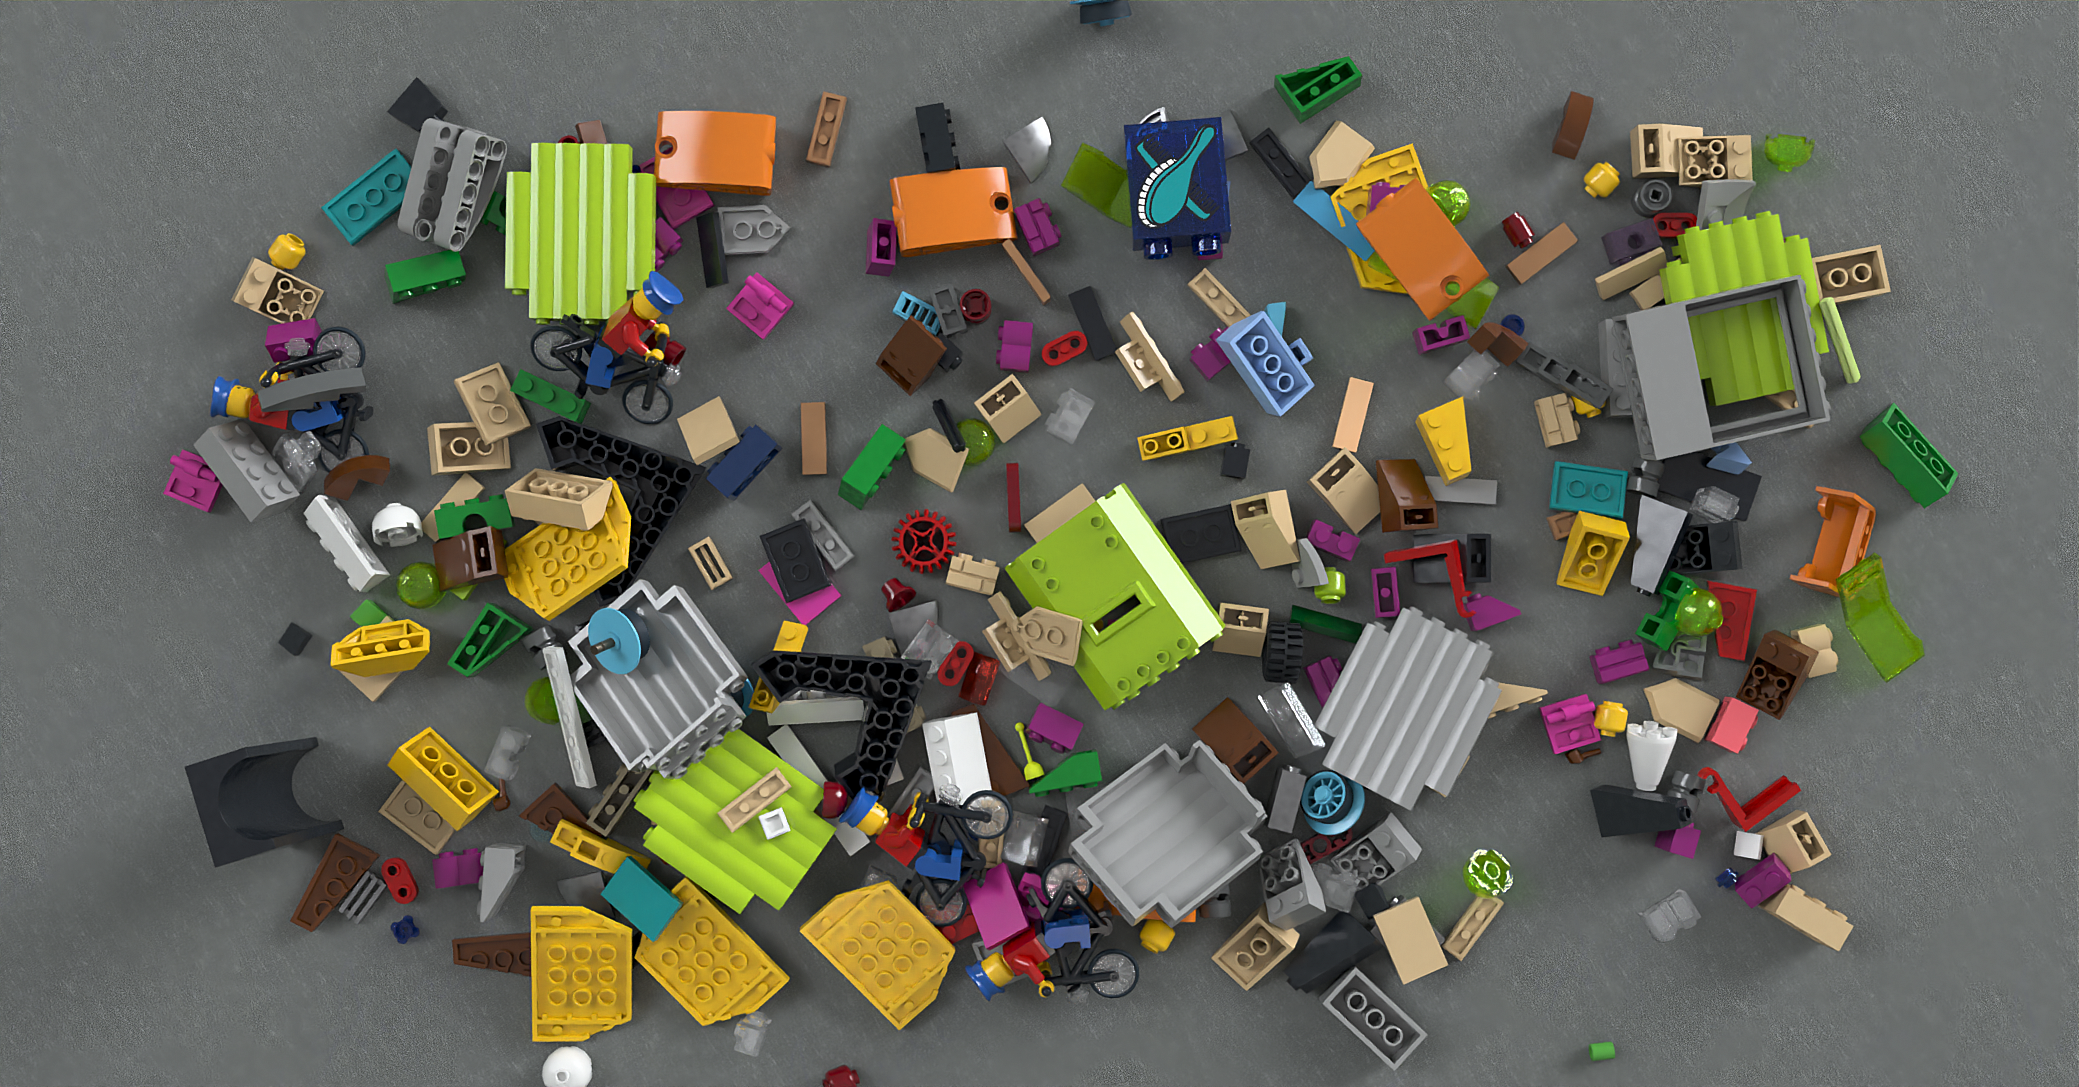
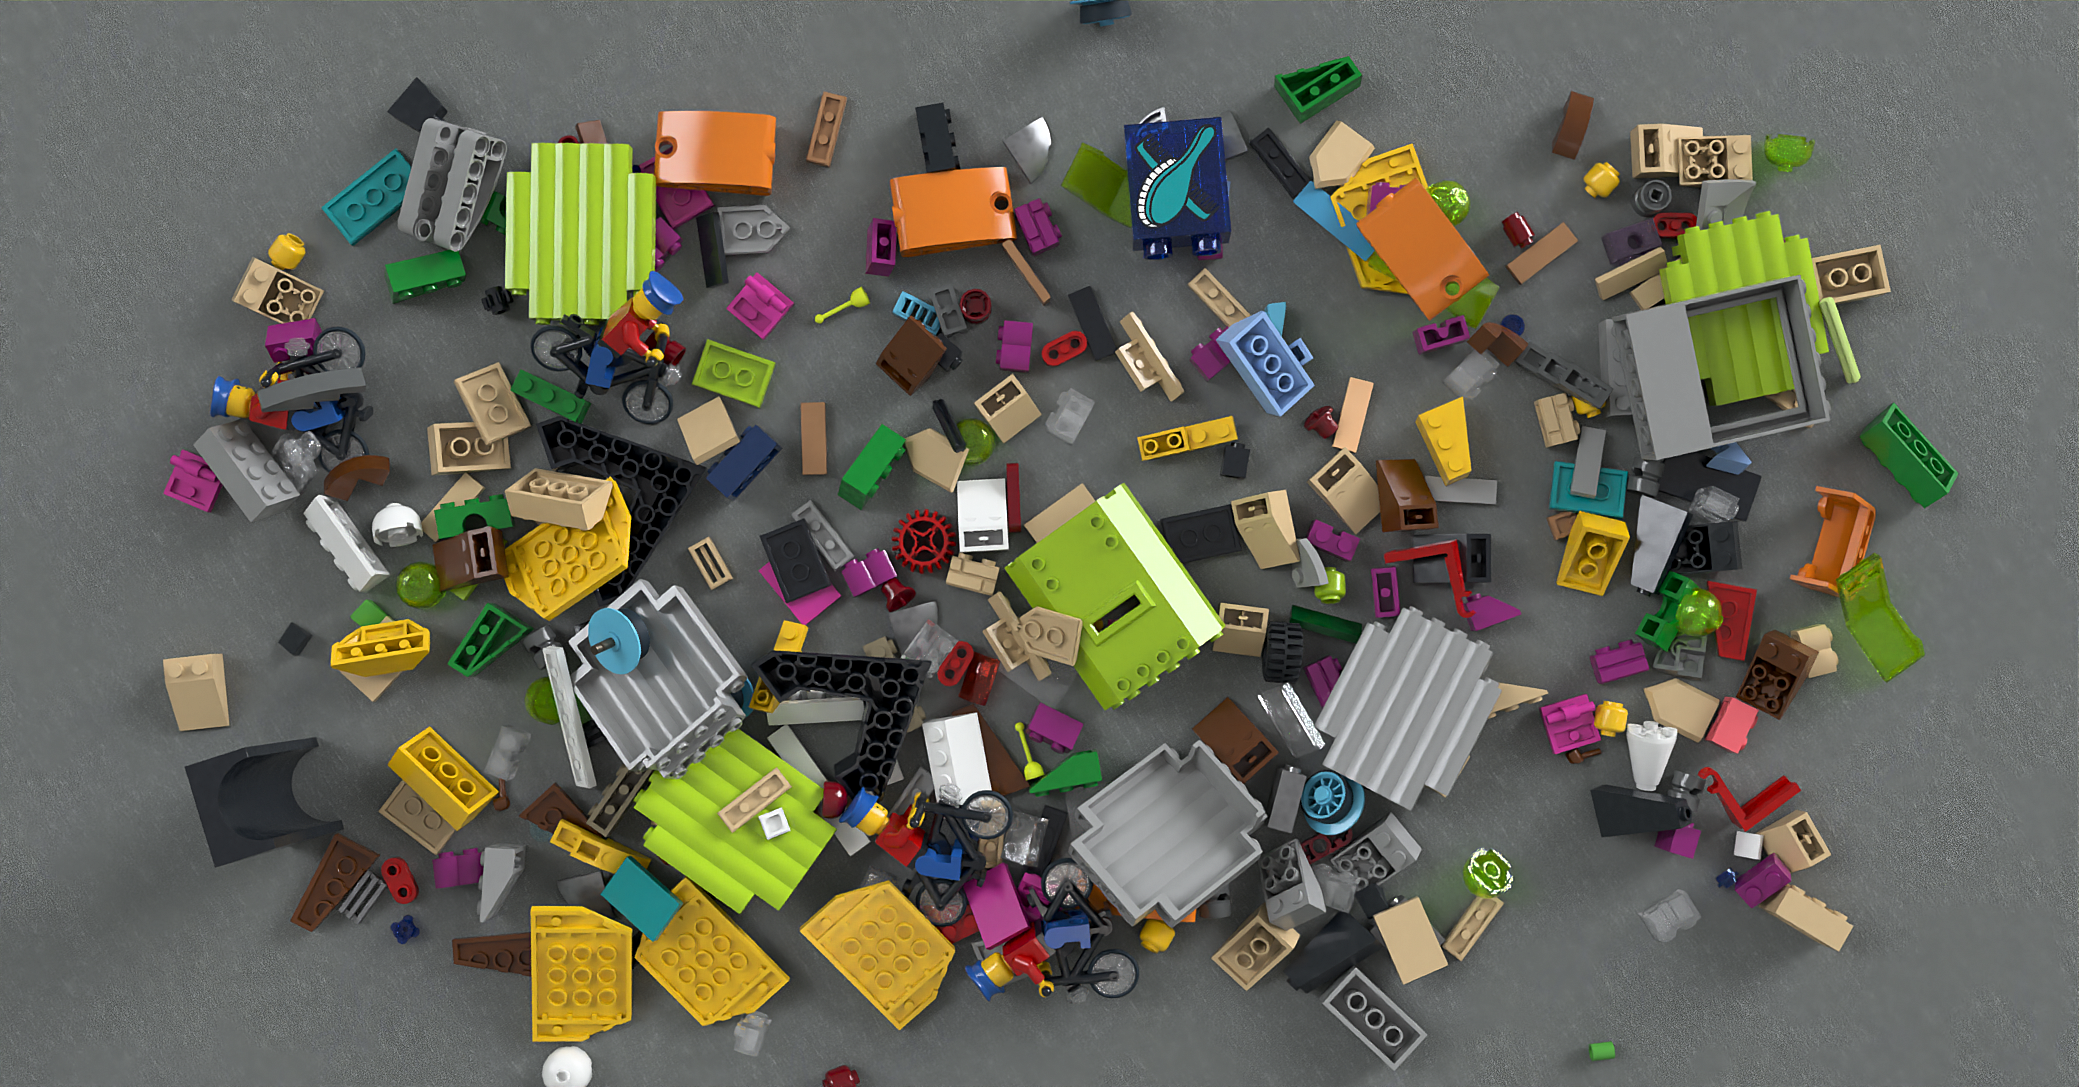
none -> tan slope [163,654,229,731]
none -> black gear [481,286,514,315]
none -> lime tile [692,339,776,408]
none -> neon yellow hinge [815,286,870,324]
none -> magenta brick [841,548,898,597]
none -> white slope [957,478,1009,553]
none -> dark red piece [1304,406,1339,439]
none -> light grey tile [1570,426,1606,499]

